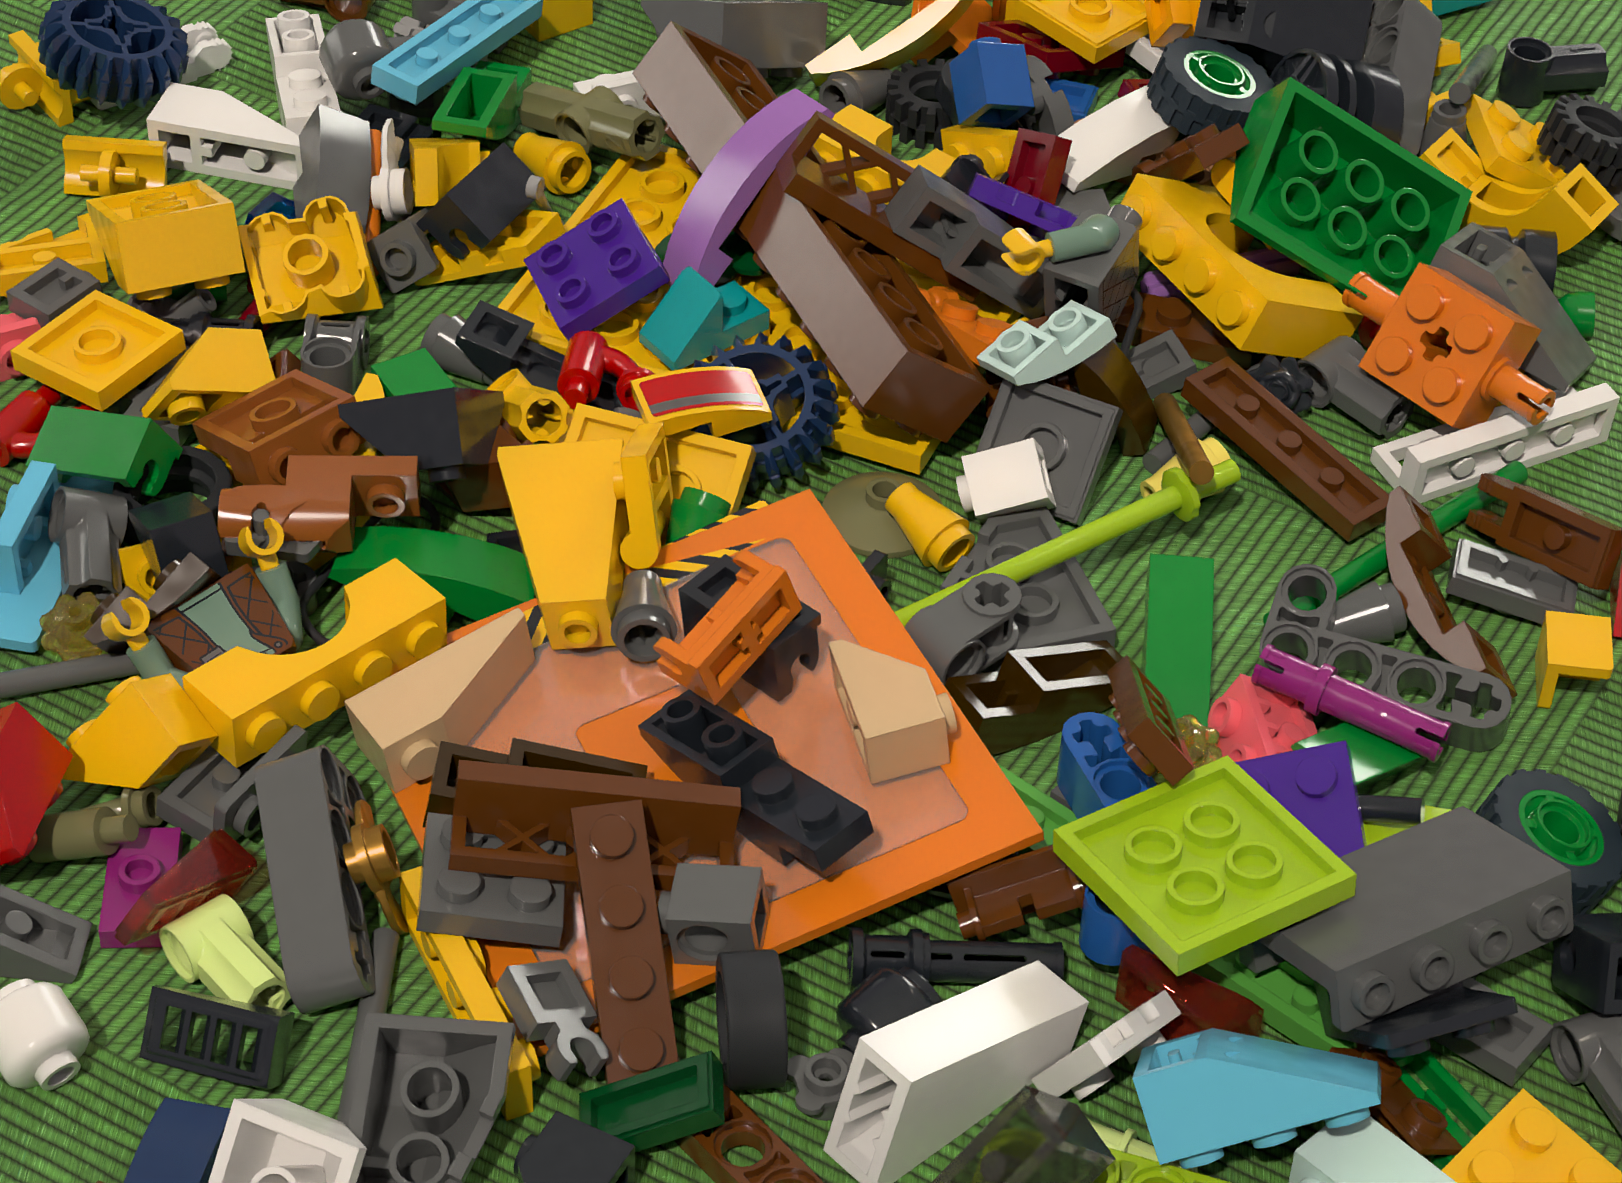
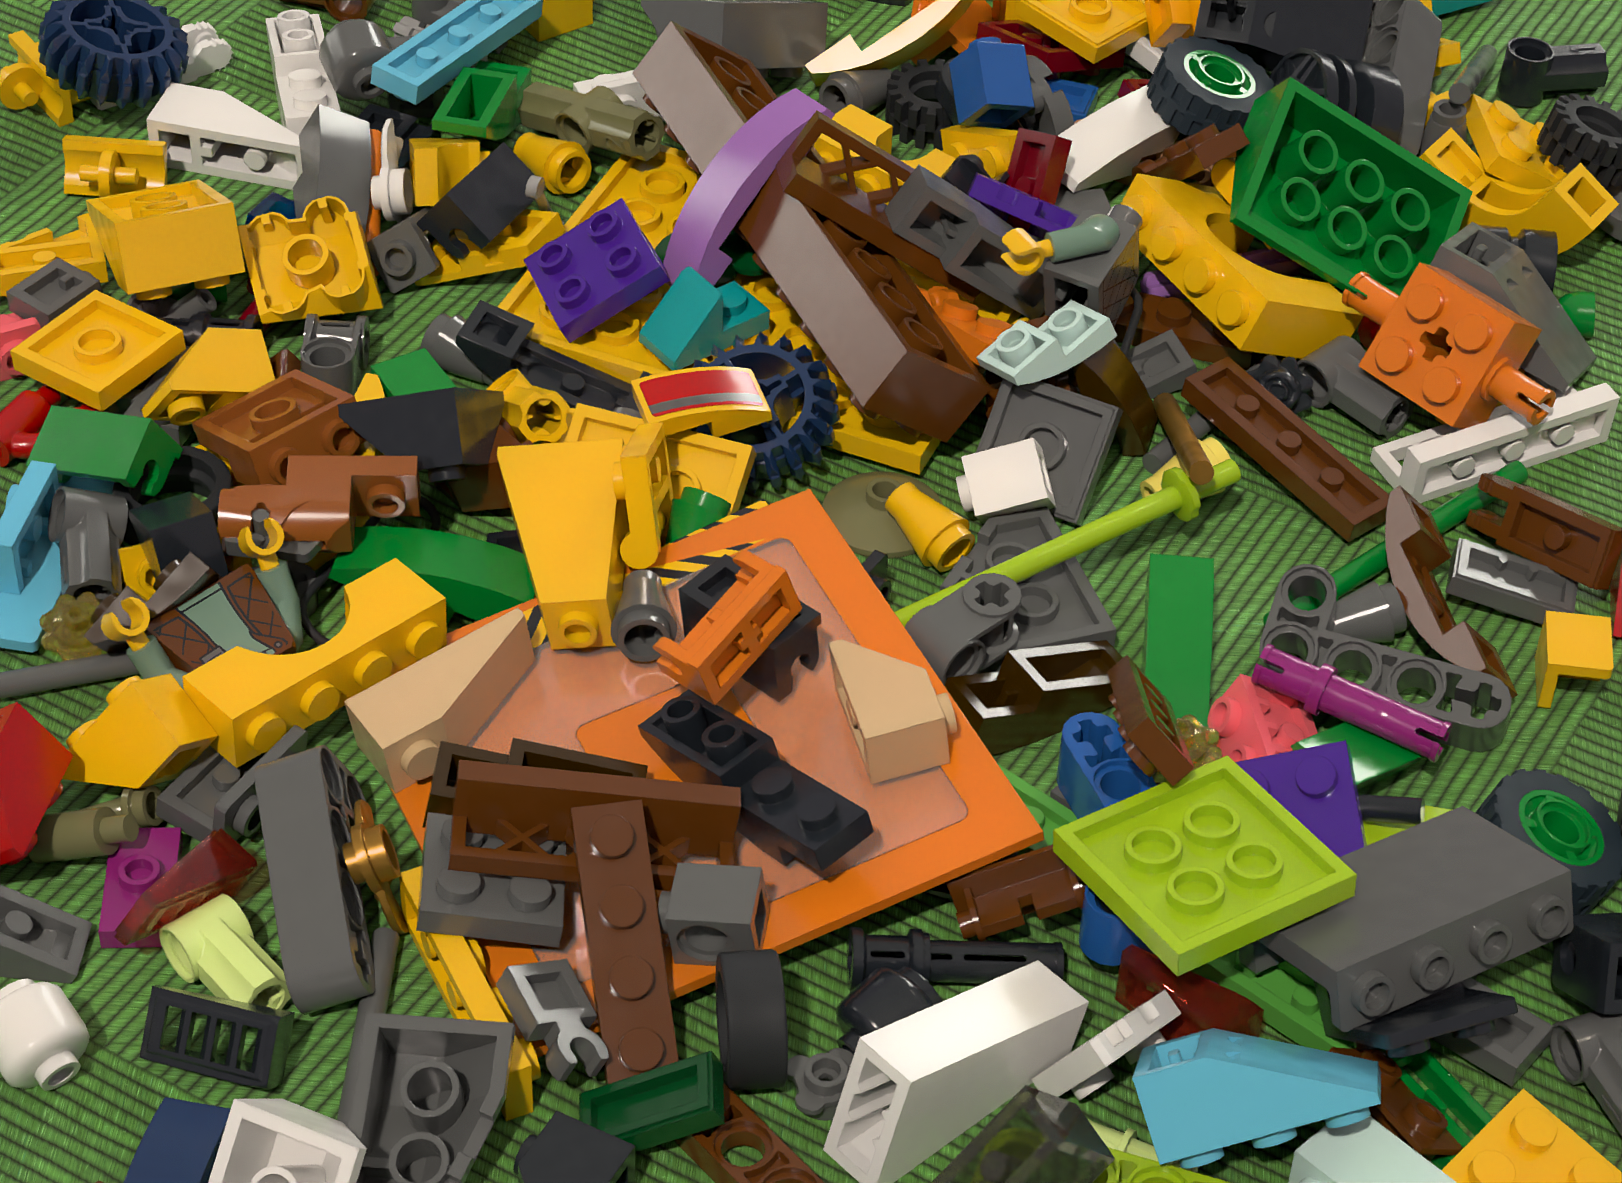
red plant [557,331,655,411] -> none

